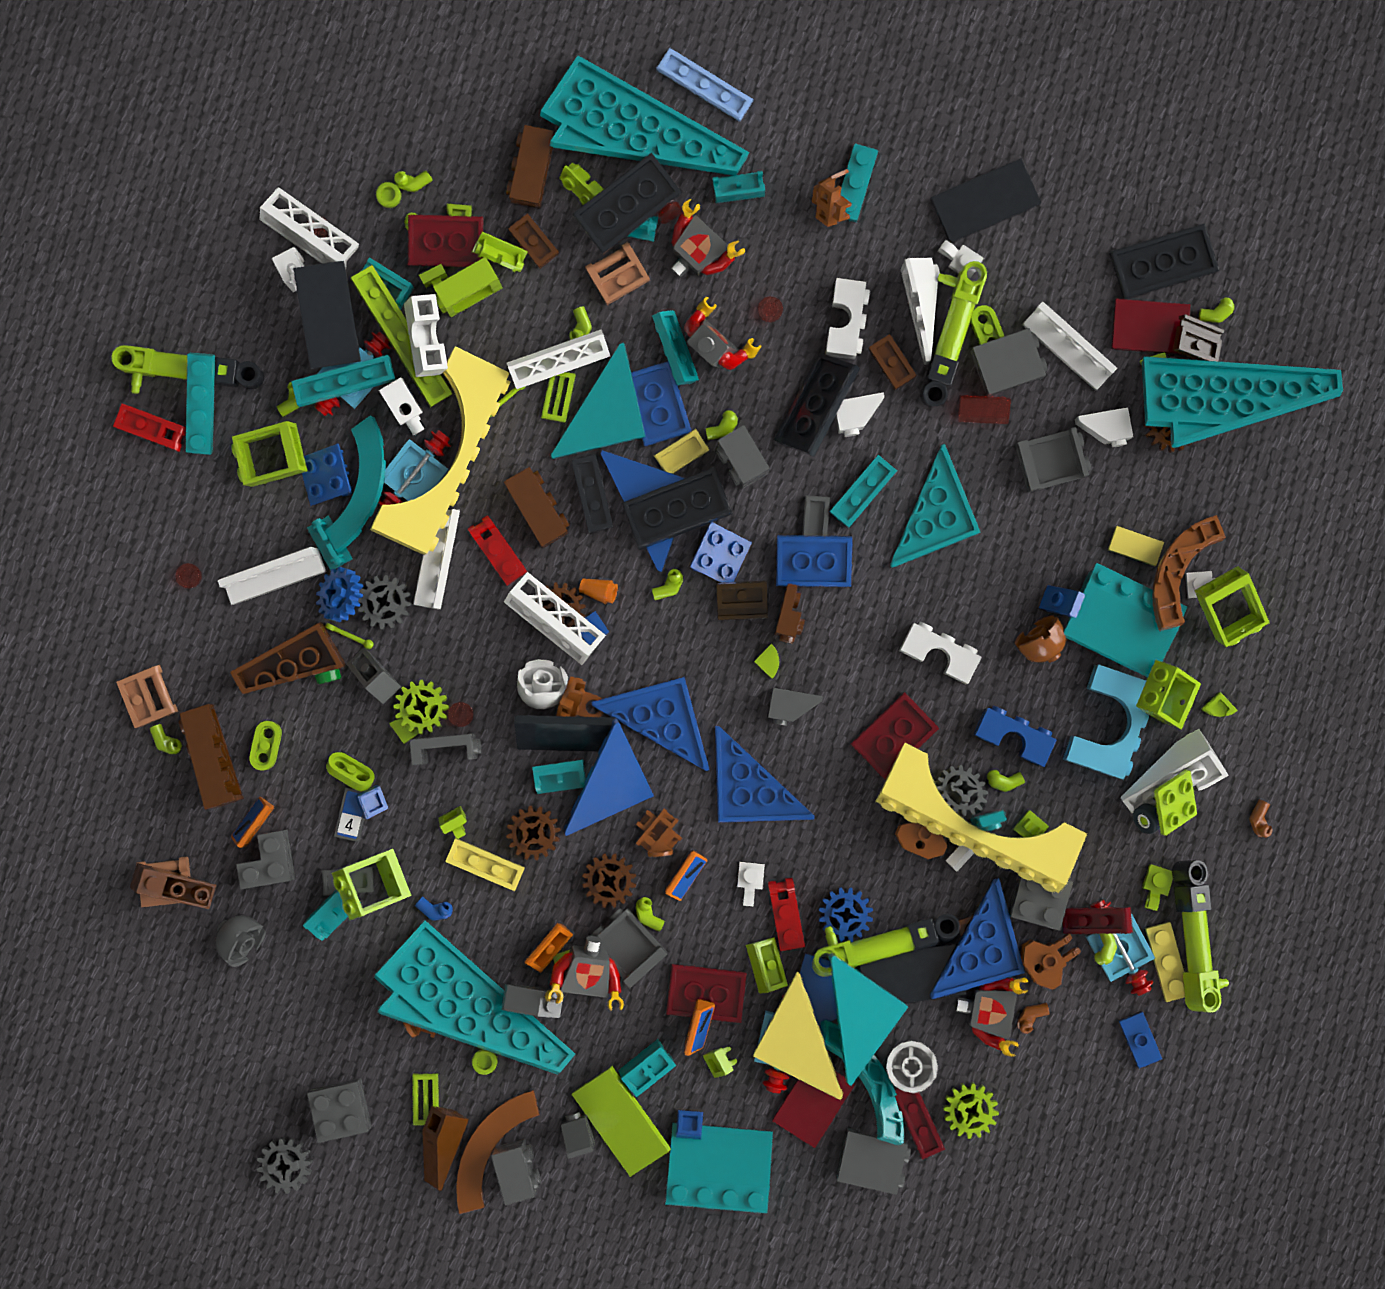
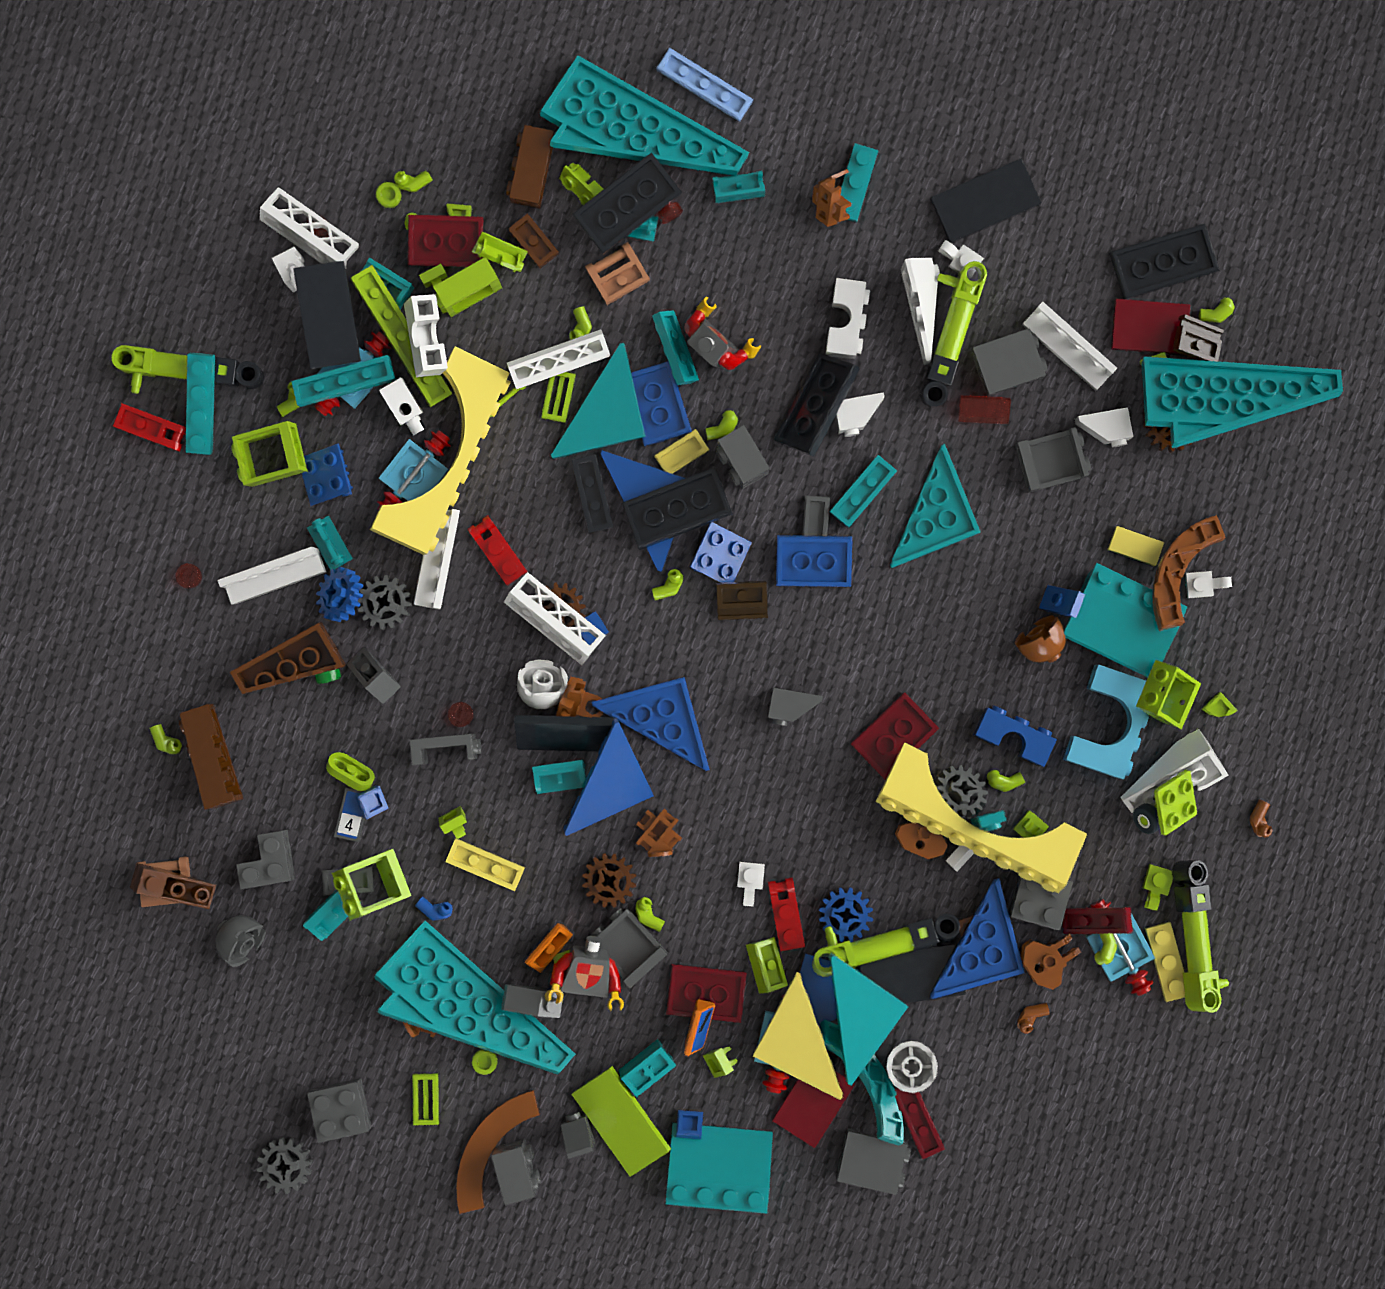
nougat plate [117,665,178,728] -> none
slope [231,797,274,848] -> none
lime plate [250,721,282,770] -> none
teal tile [325,415,386,553] -> none
lime hinge [325,623,373,649] -> none
lime tile [389,719,425,744] -> none
lime gear [394,680,449,735] -> none
reddish brown slope [423,1106,469,1191] -> none
reddish brown brick [504,467,570,548] -> none
reddish brown gear [506,806,561,860] -> none
orange cone [579,578,618,604] -> none
slope [665,850,707,901] -> none
torso [670,199,745,278] -> none
blue tile [715,726,814,822] -> none
lime tile [754,644,779,679] -> none
clear red tile [758,296,783,322] -> none
reddish brown plate [774,583,805,644] -> none
reddish brown plate [868,334,917,390] -> none
white arch [899,622,981,685] -> none
lime gear [943,1082,999,1139] -> none
torso [955,978,1028,1056] -> none
lime plate [970,305,1005,345] -> none
blue plate [1119,1011,1162,1069] -> none
lime window [1194,566,1270,647] -> none

